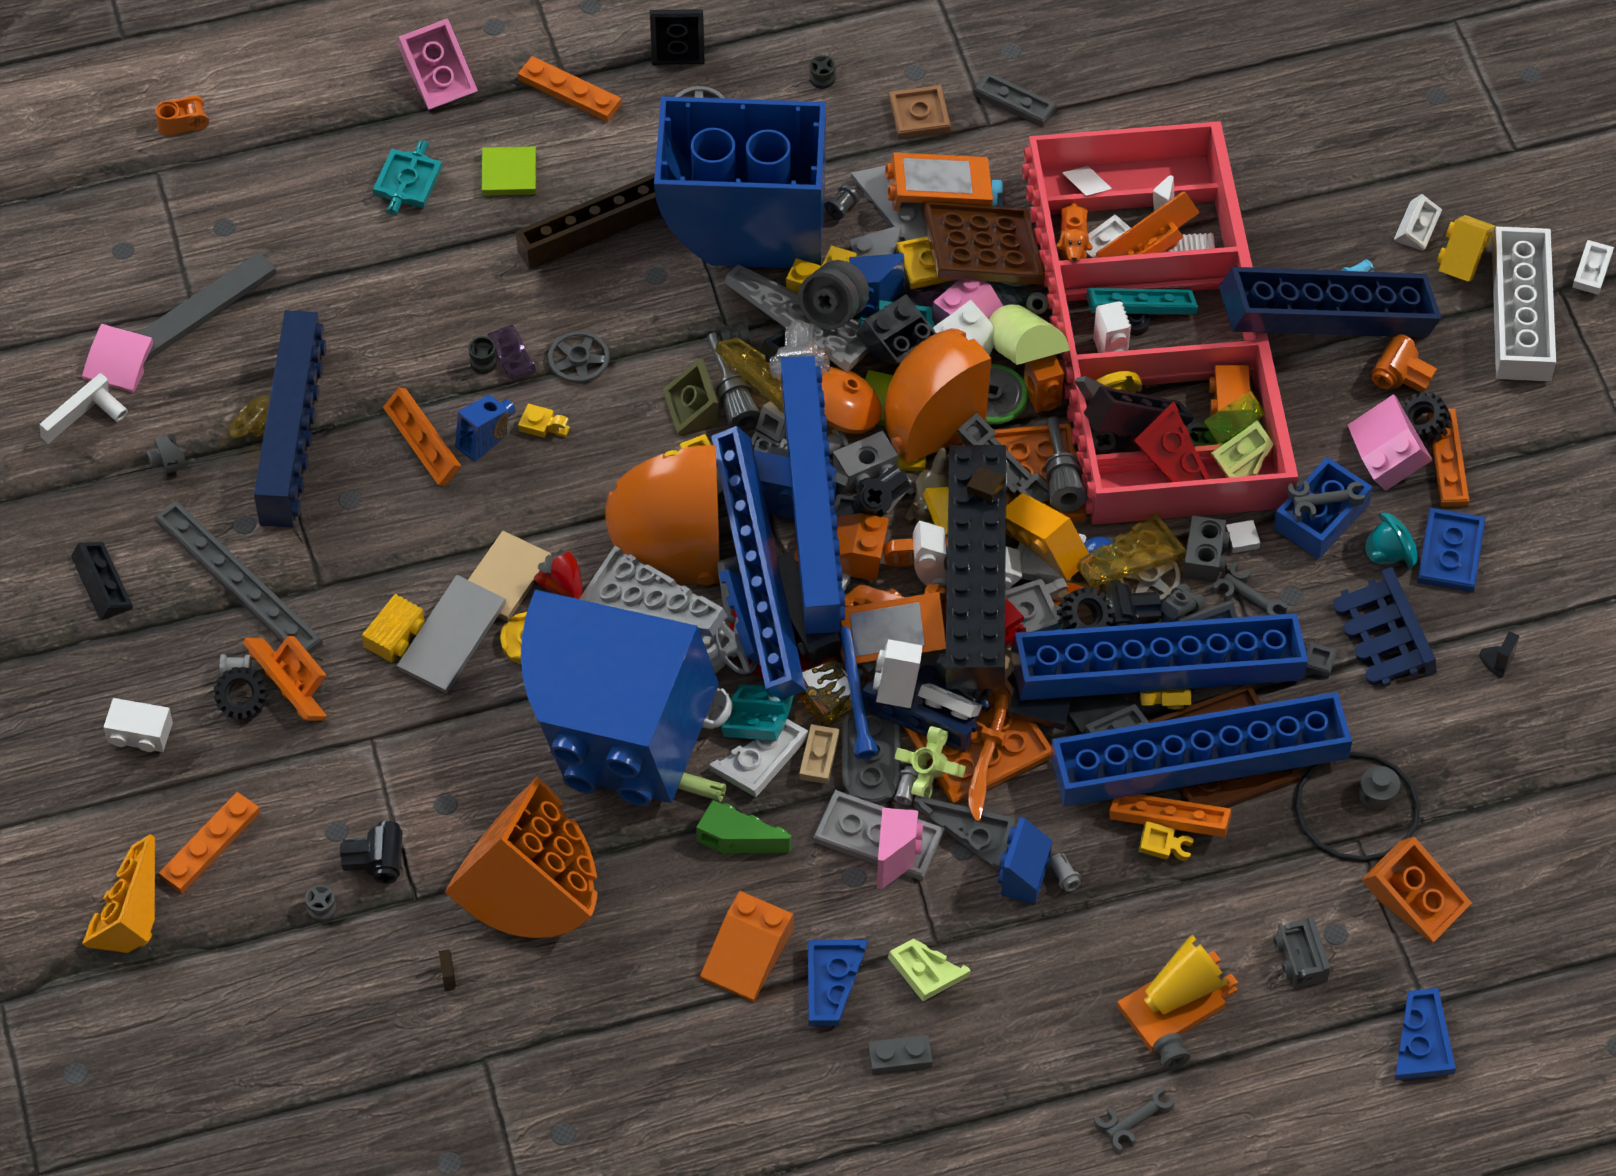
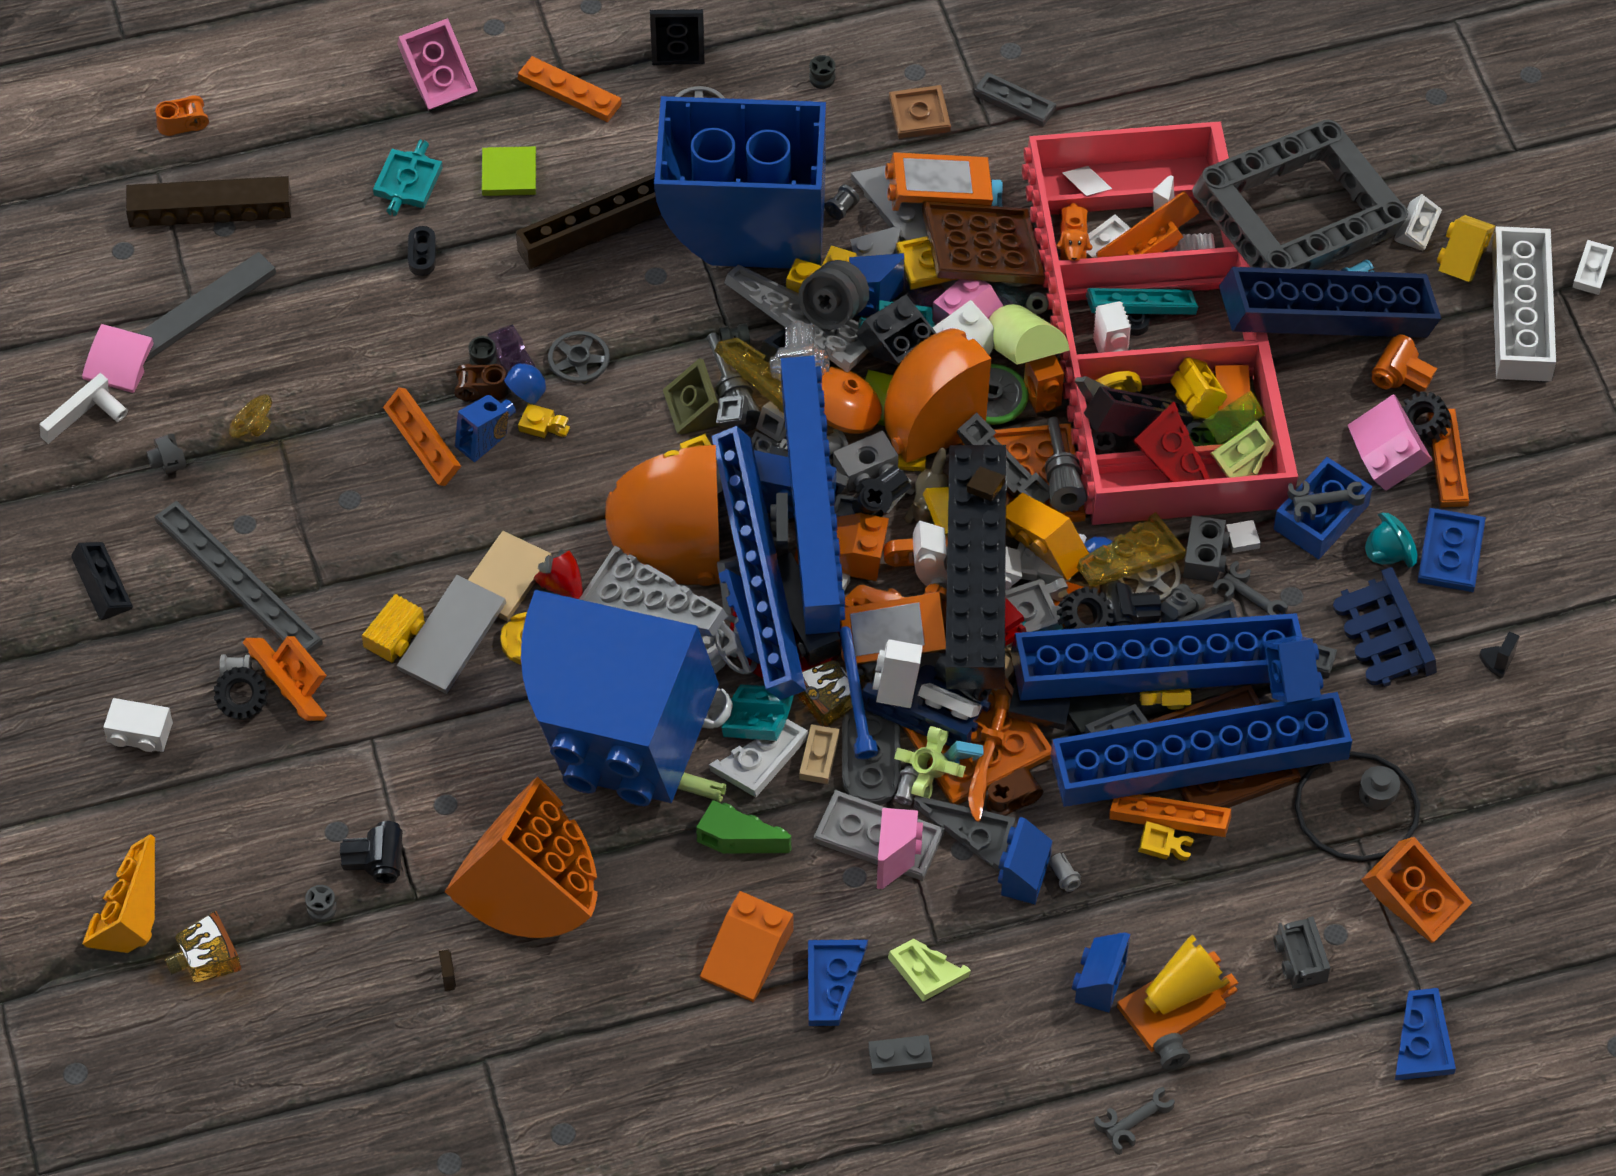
orange plate [158,792,260,894] -> none
dark blue brick [254,310,327,528] -> none
none -> dark brown brick [126,176,291,227]
none -> torso [164,911,241,982]
none -> black plate [408,226,436,276]
none -> reddish brown piece [454,364,509,401]
none -> blue hair [504,363,546,405]
none -> dark grey tile [716,395,748,427]
none -> dark grey wing [771,493,788,557]
none -> medium azure tile [944,741,984,764]
none -> reddish brown piece [986,767,1044,816]
none -> blue slope [1072,932,1130,1013]
none -> yellow brick [1170,357,1228,420]
none -> dark grey beam [1192,120,1408,270]
none -> blue brick [1264,636,1323,702]

